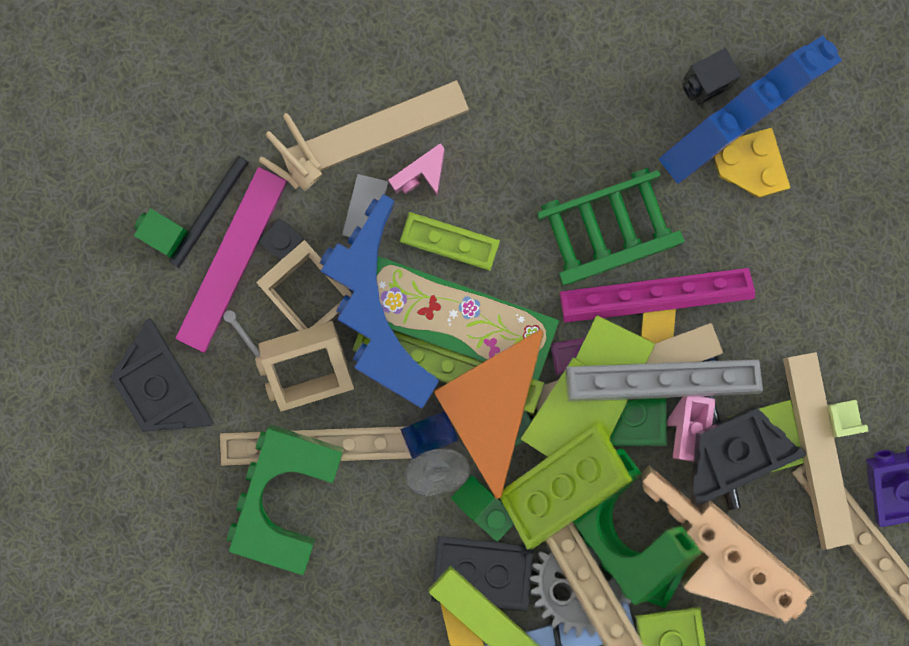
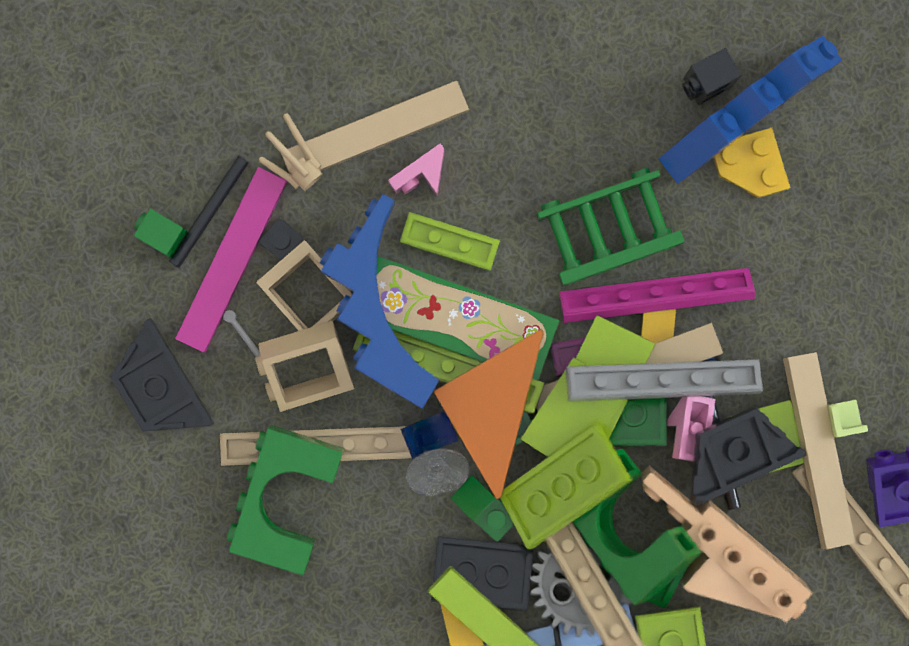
light grey tile [342,174,389,238] -> none

